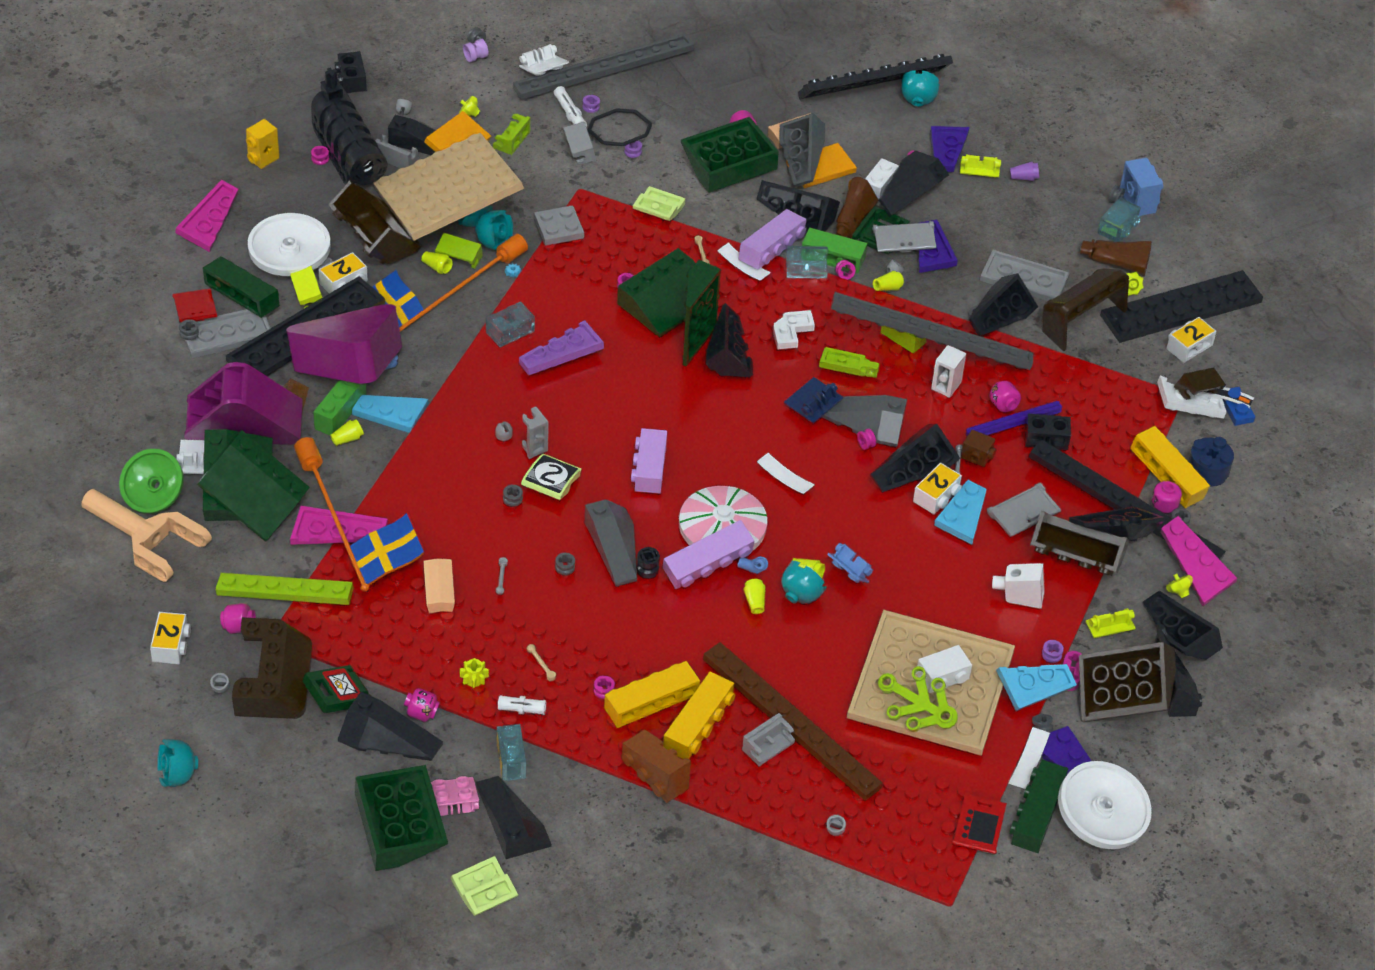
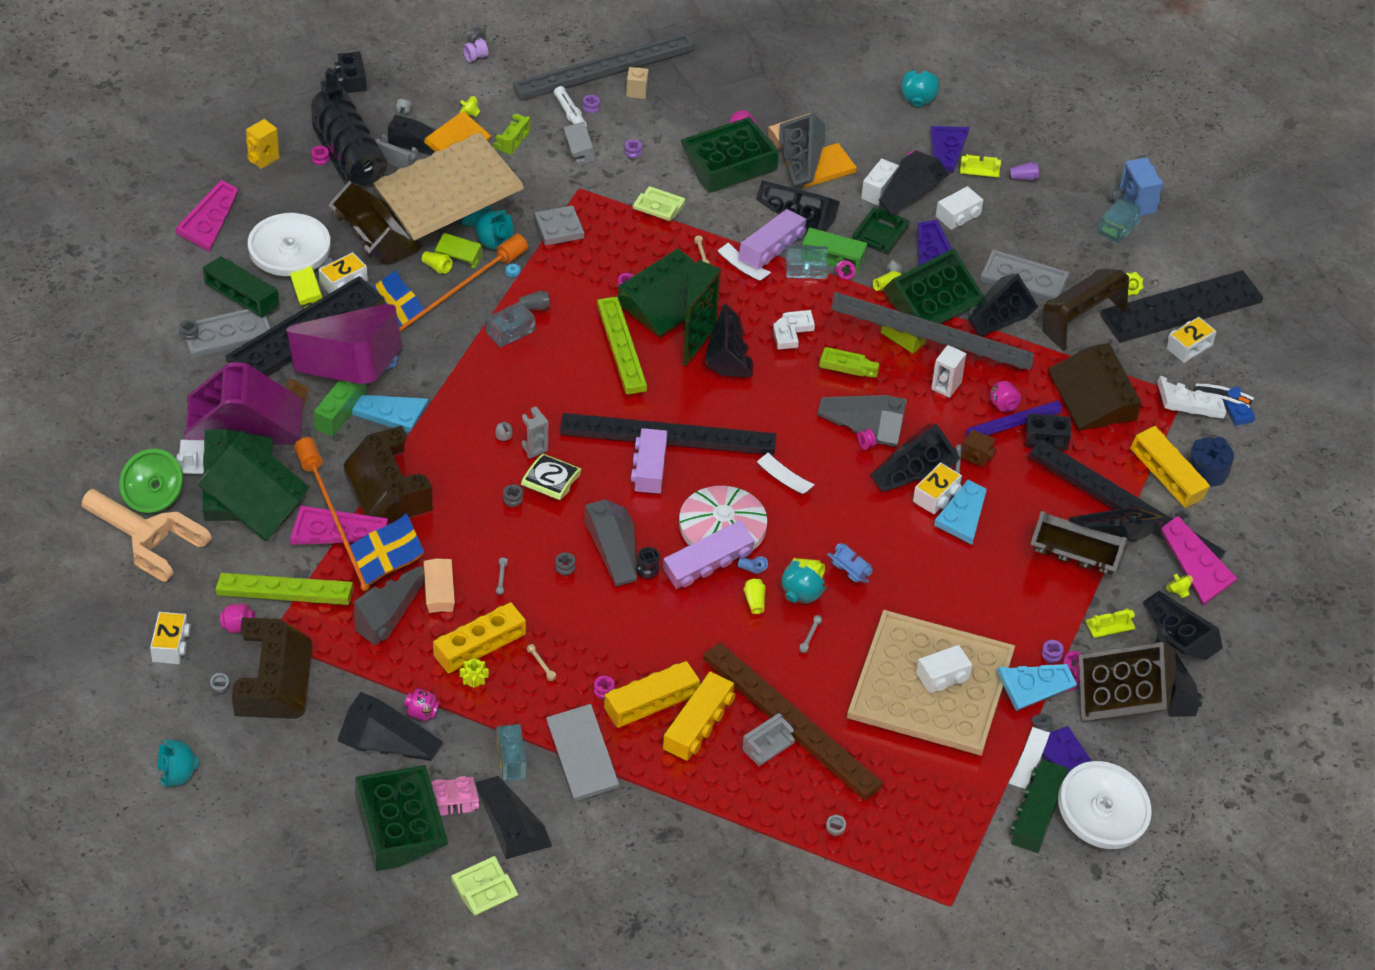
red container [172,288,217,322] -> none
dark green container [303,665,371,714] -> none
neon yellow cone [330,419,364,446] -> none
white pin [498,695,546,715] -> none
white hinge [519,44,569,76] -> none
medium lavender wing [519,320,604,375] -> none
black piece [587,108,652,146] -> none
dark orange wedge [622,729,691,803] -> none
dark blue hinge [784,377,843,423] -> none
black plate [798,54,953,100] -> none
reddish brown piece [835,177,879,239] -> none
light grey door [872,221,936,253] -> none
lime plant [878,666,958,732] -> none
red container [952,793,1007,854] -> none
light grey door [987,483,1061,537] -> none
white torso [992,563,1045,608] -> none
reddish brown piece [1080,239,1152,277] -> none
dark pink head [1152,481,1182,513] -> none
dark brown hinge [1174,367,1226,400] -> none
none -> dark brown windscreen [344,426,433,523]
none -> dark grey wedge [354,566,424,646]
none -> yellow brick [433,602,526,674]
none -> dark grey cone [519,290,550,310]
none -> light grey tile [546,704,619,802]
none -> black plate [560,413,776,455]
none -> lime plate [597,297,647,395]
none -> tan brick [626,67,649,99]
none -> light grey hinge [799,615,822,653]
none -> dark green slope [883,248,984,324]
none -> white brick [936,186,983,230]
none -> dark brown slope [1048,343,1141,431]

